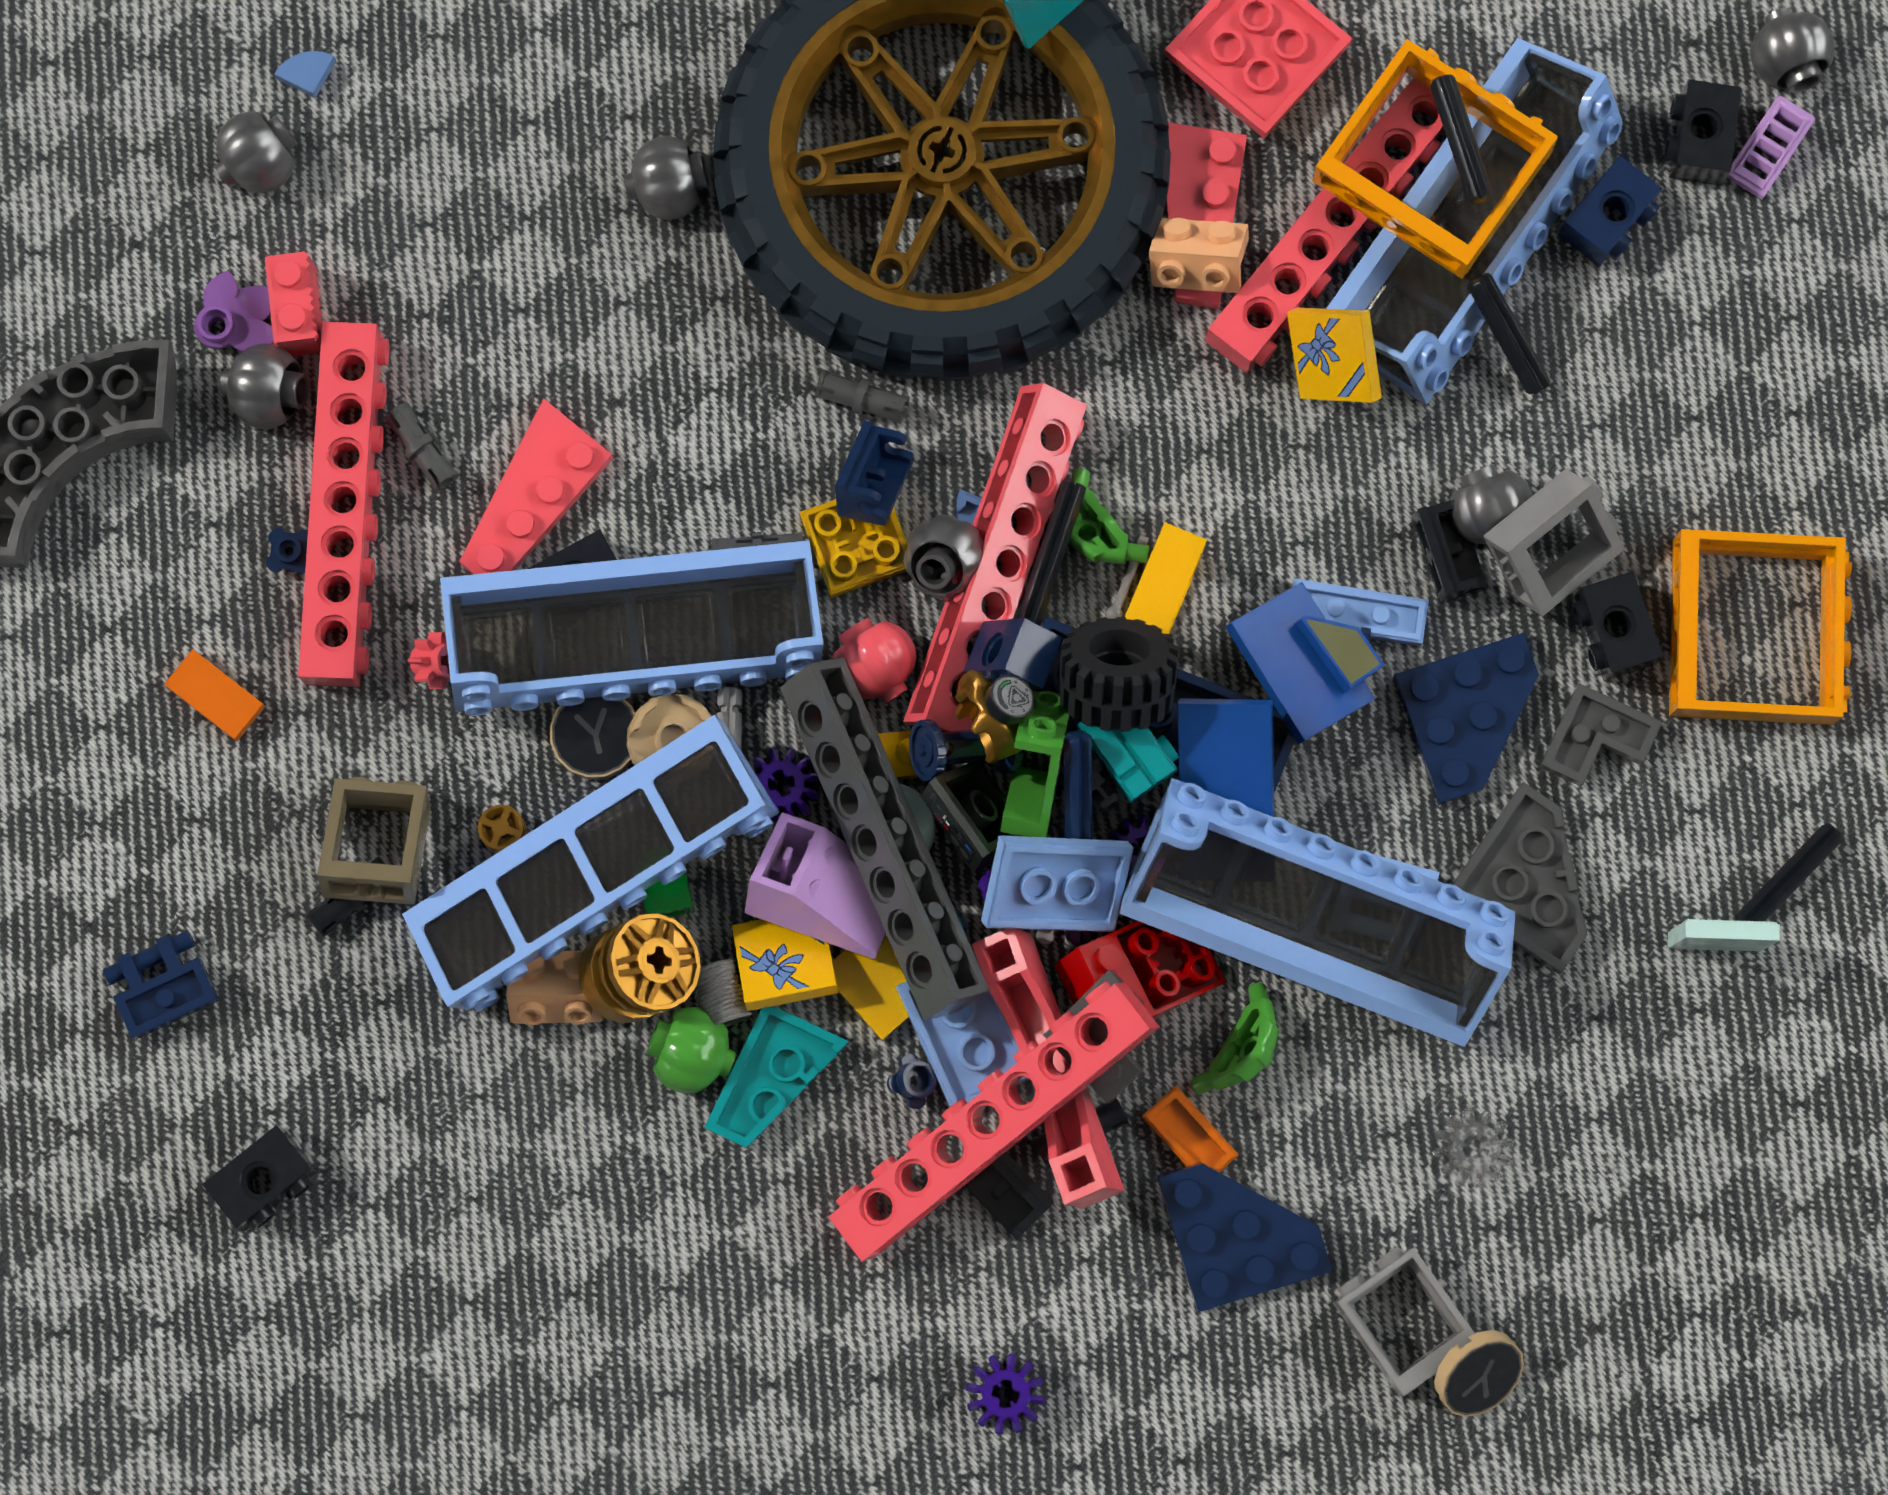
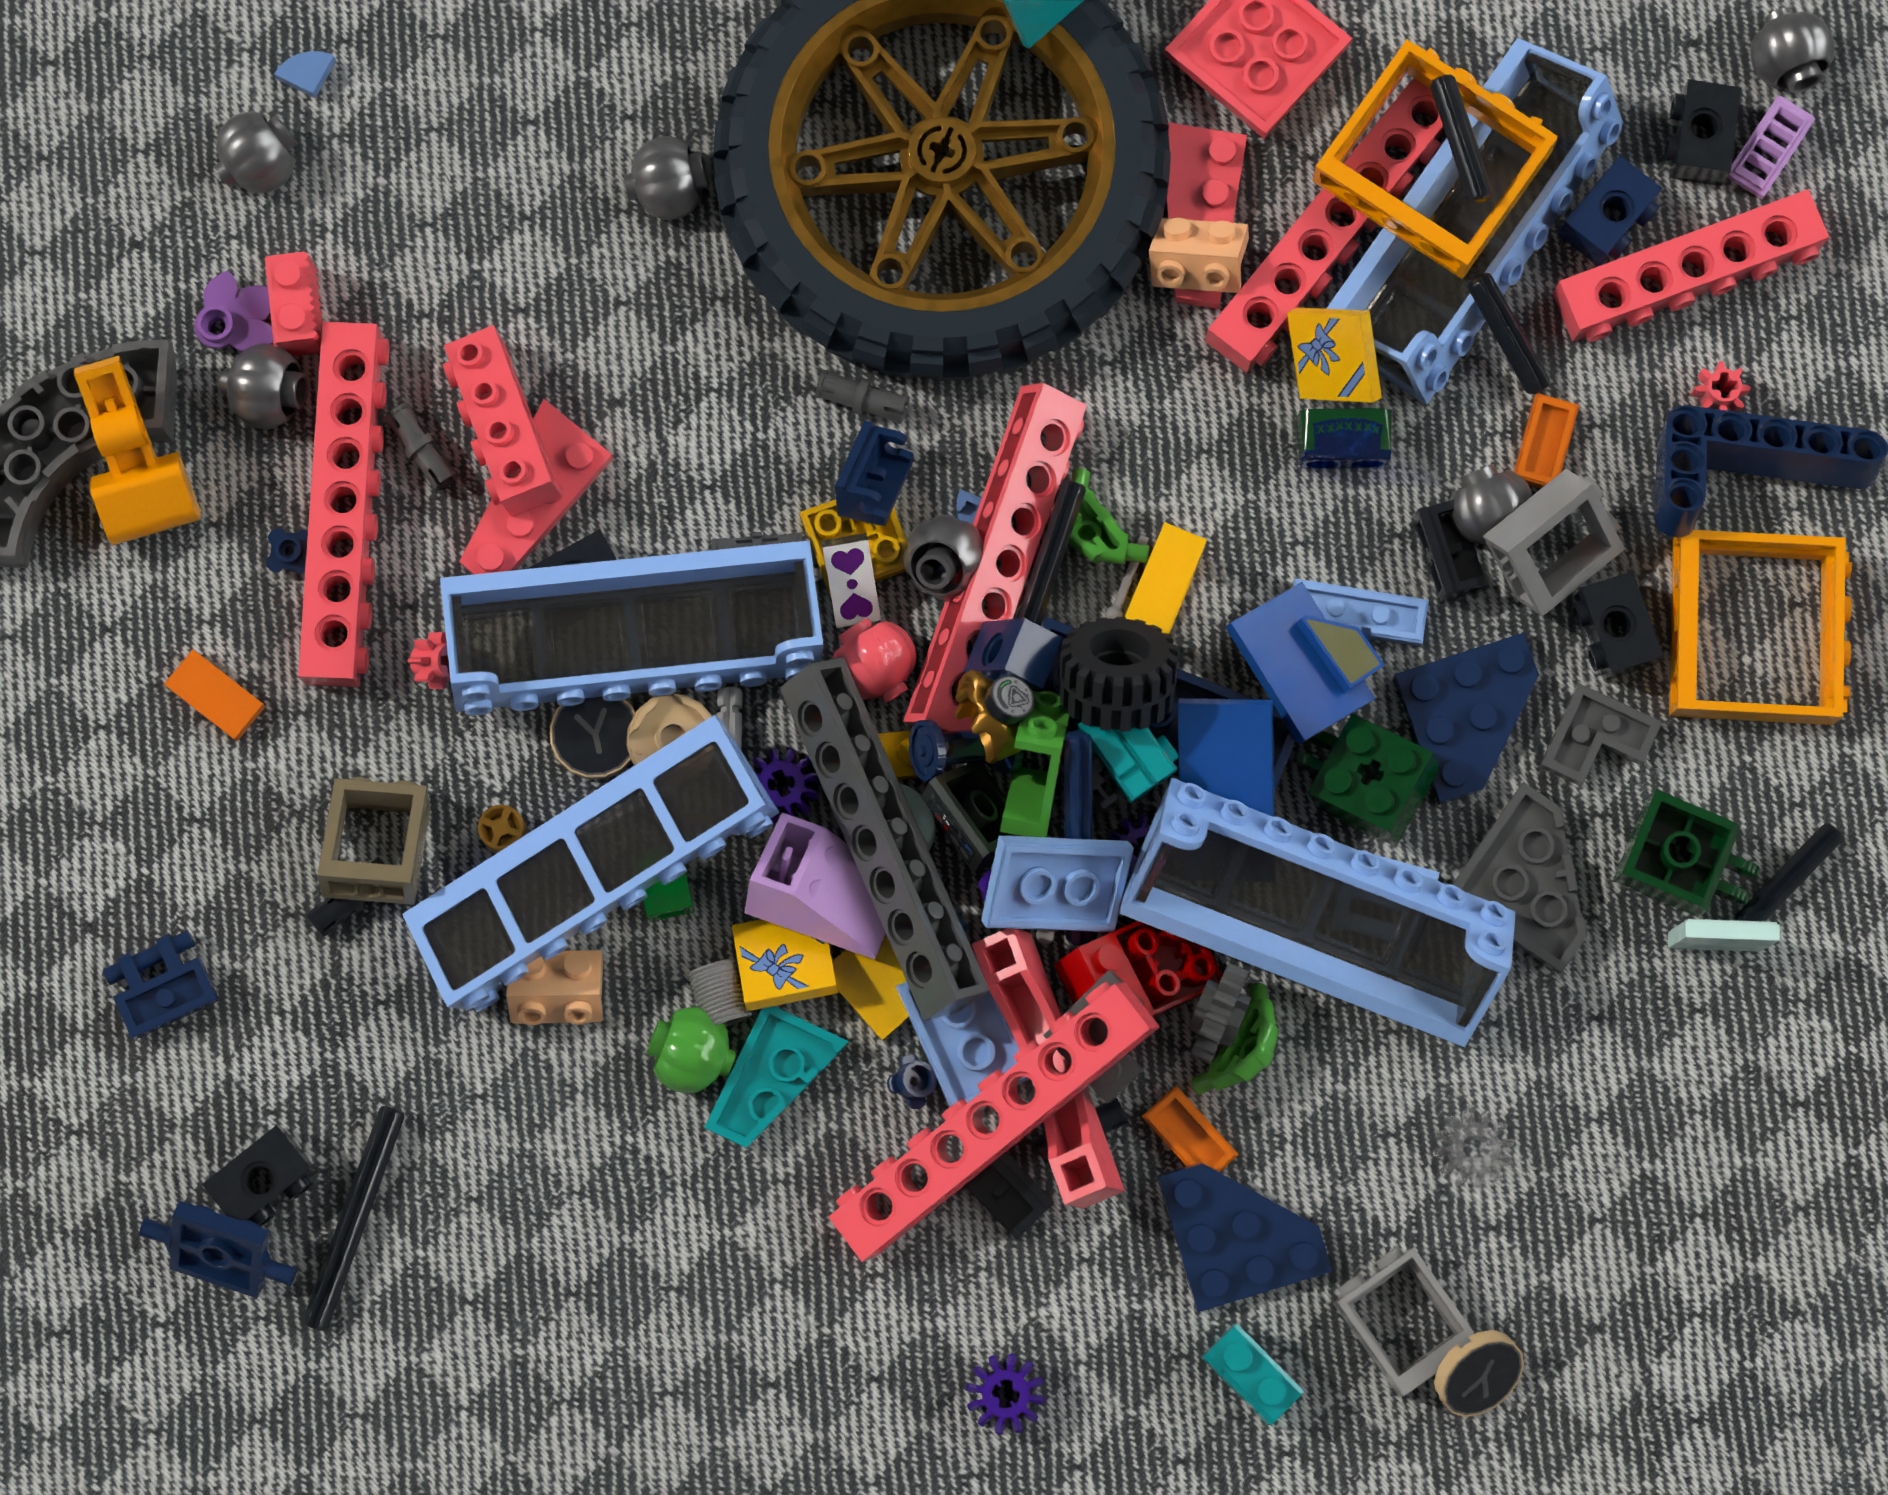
pearl gold wheel [578,913,701,1023] -> none
none -> light orange plate [74,356,201,546]
none -> dark blue plate [139,1200,297,1299]
none -> black axle [303,1106,405,1331]
none -> coral brick [443,325,562,517]
none -> tile [821,533,881,628]
none -> dark grey gear [1188,963,1251,1064]
none -> teal brick [1200,1323,1305,1425]
none -> dark green hinge [1292,714,1440,847]
none -> clear blue piece [1295,408,1392,469]
none -> orange tile [1513,393,1580,489]
none -> coral brick [1552,189,1830,342]
none -> dark green hinge [1612,789,1761,917]
none -> dark blue beam [1655,405,1888,537]
none -> coral gear [1690,361,1751,412]

